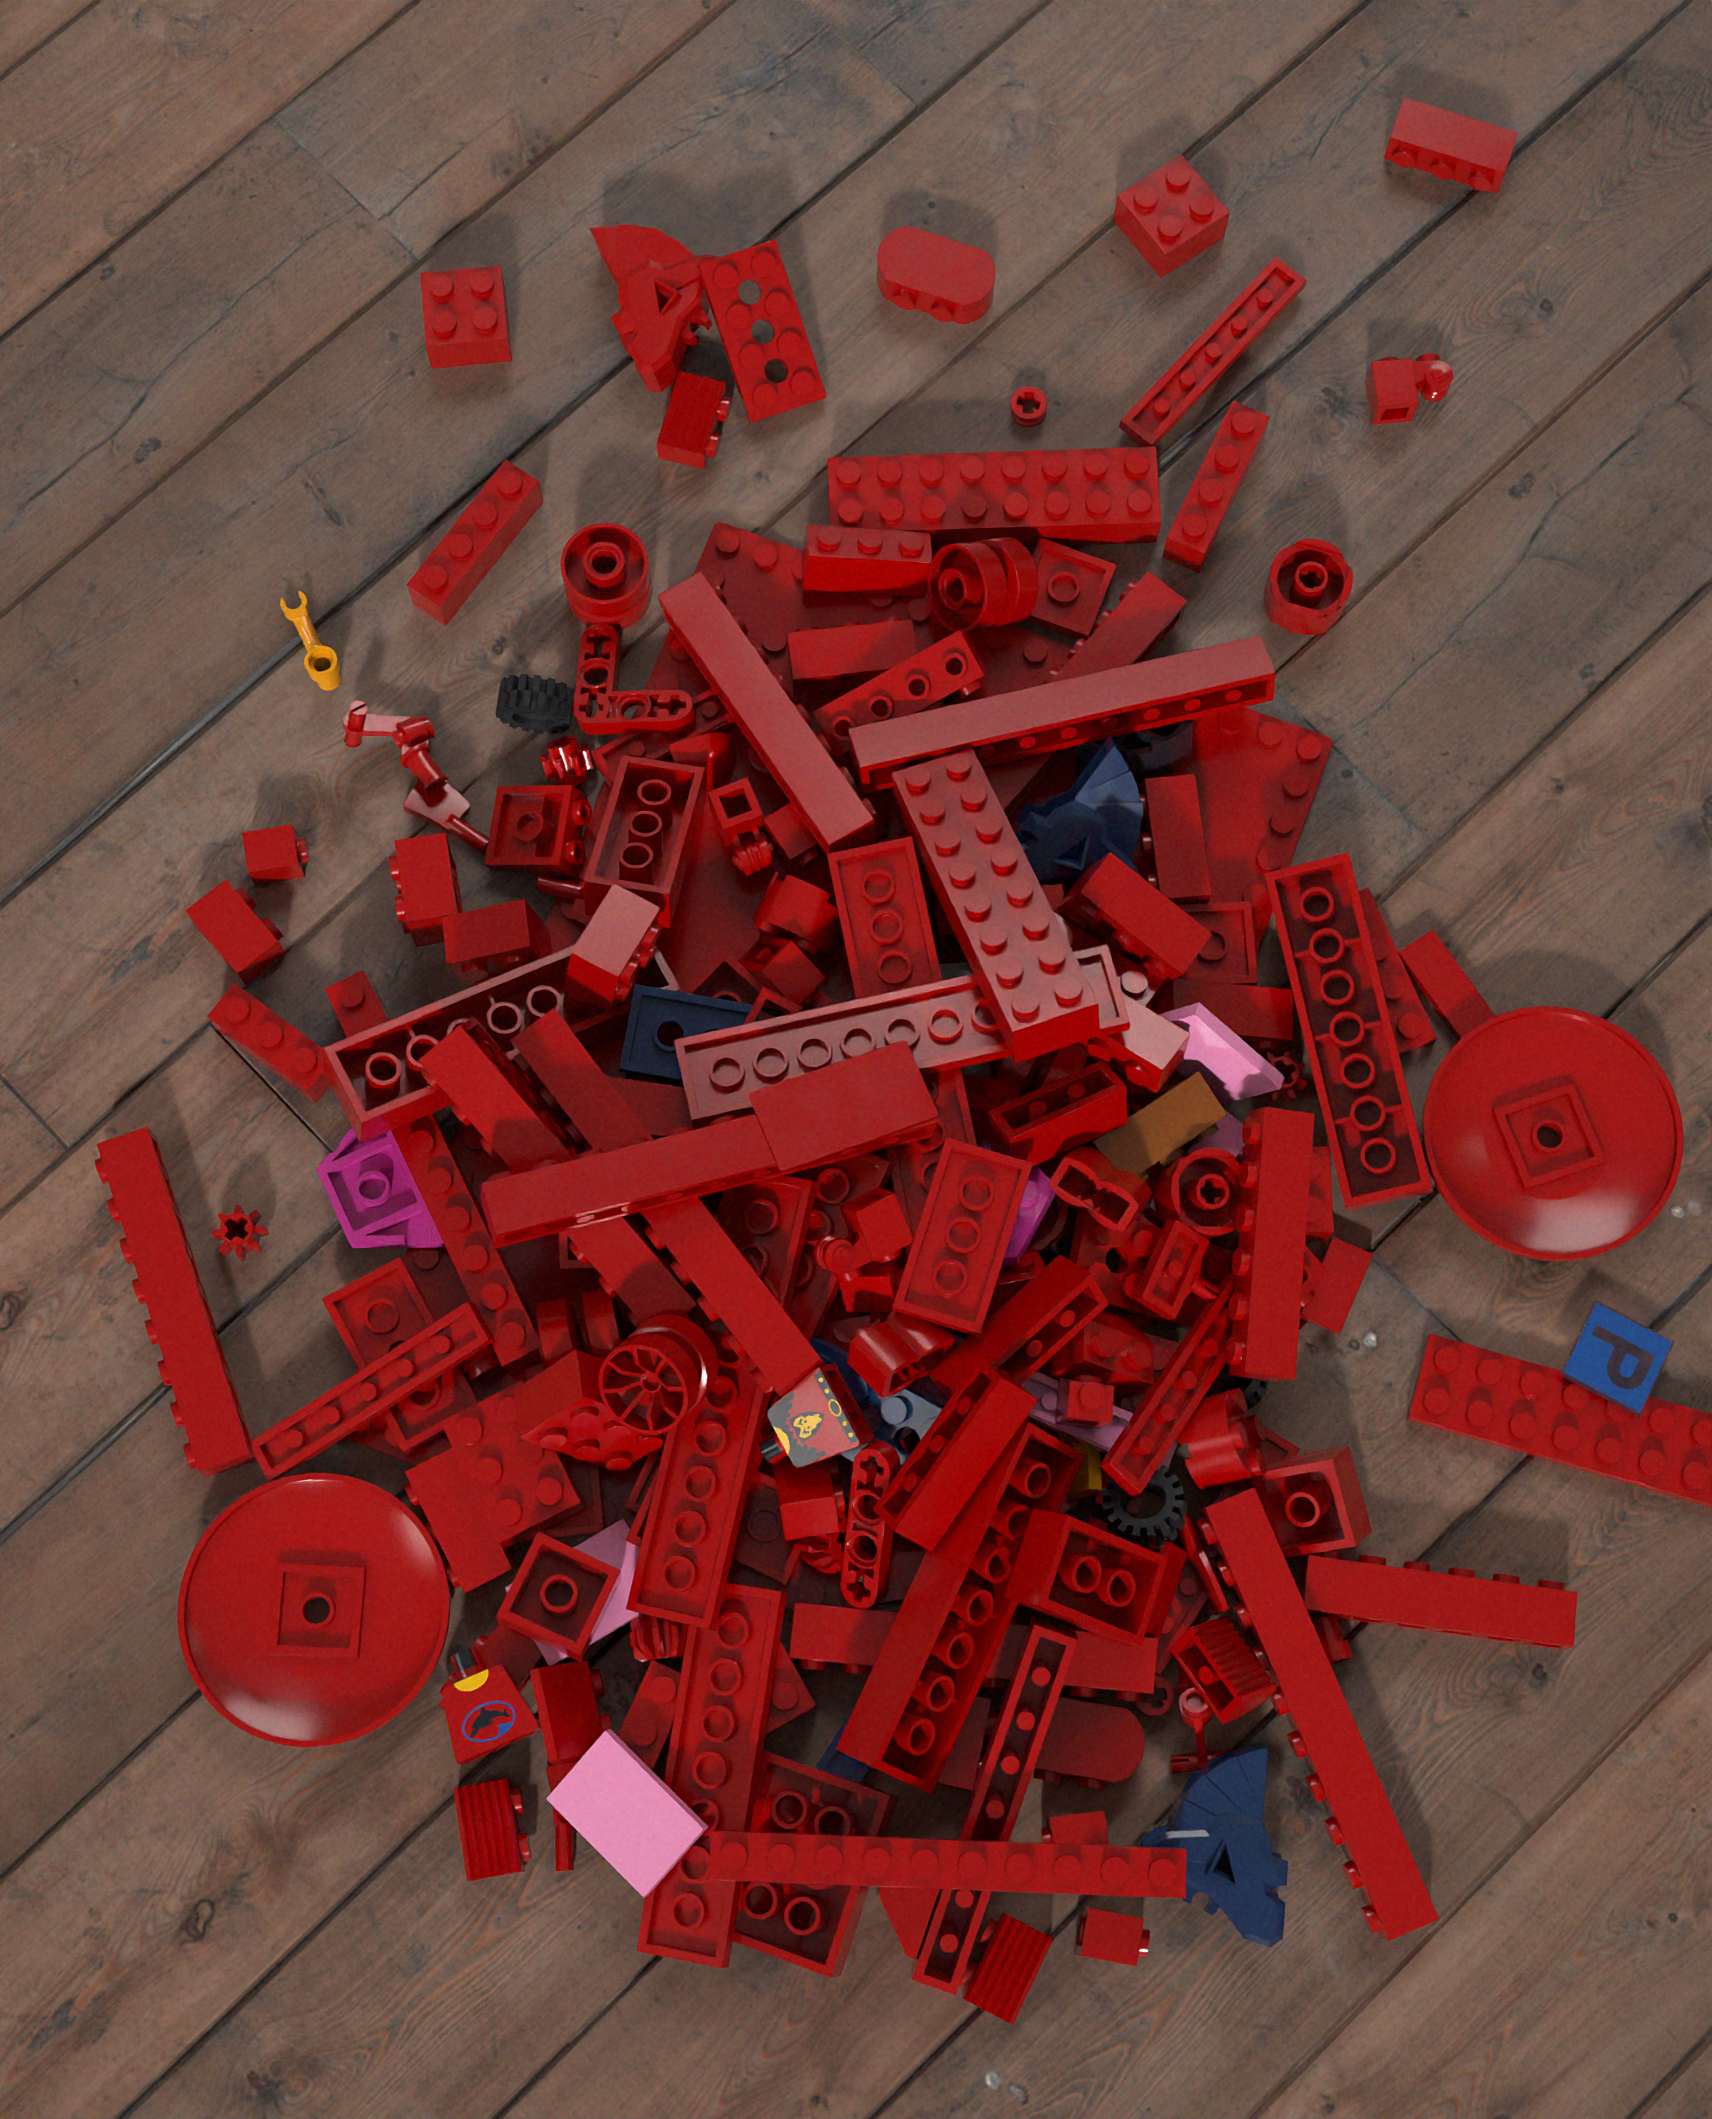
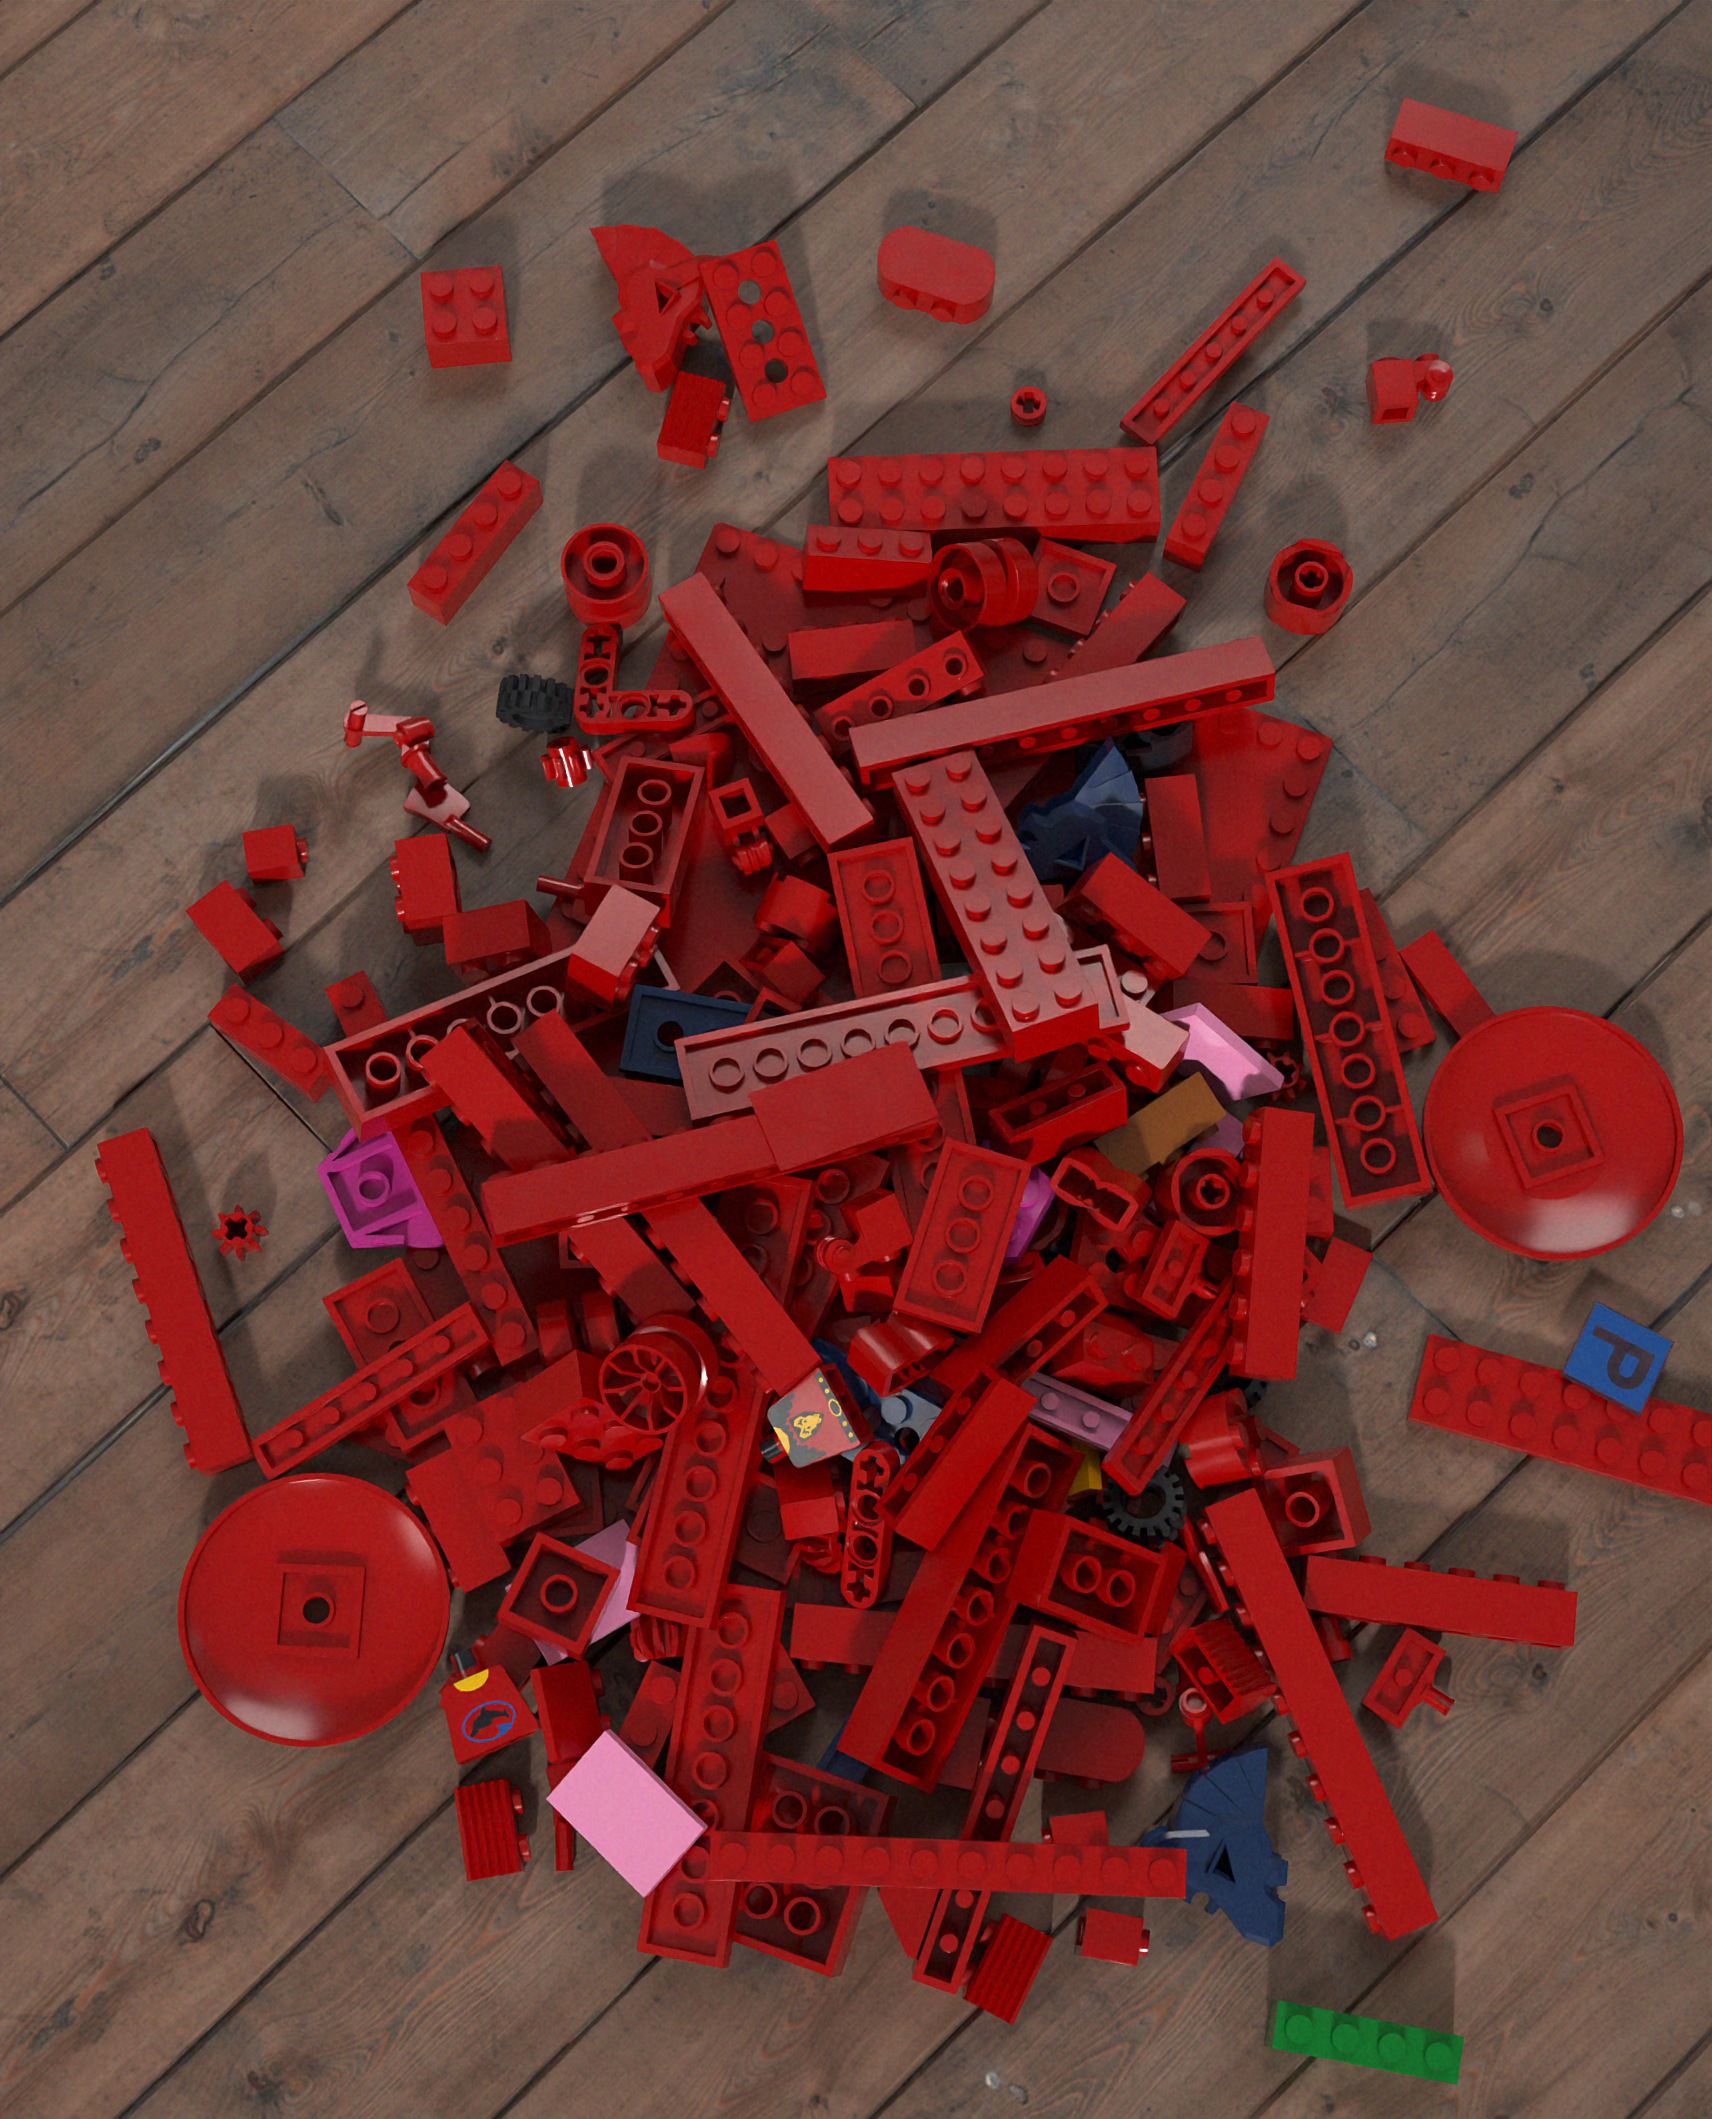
light orange brick [280,591,341,691] -> none
red plate [484,785,592,876] -> none
red brick [1055,1375,1115,1429] -> none
red brick [1113,154,1230,278] -> none
none -> green brick [1264,1999,1464,2085]
none -> red plate [1359,1627,1455,1729]

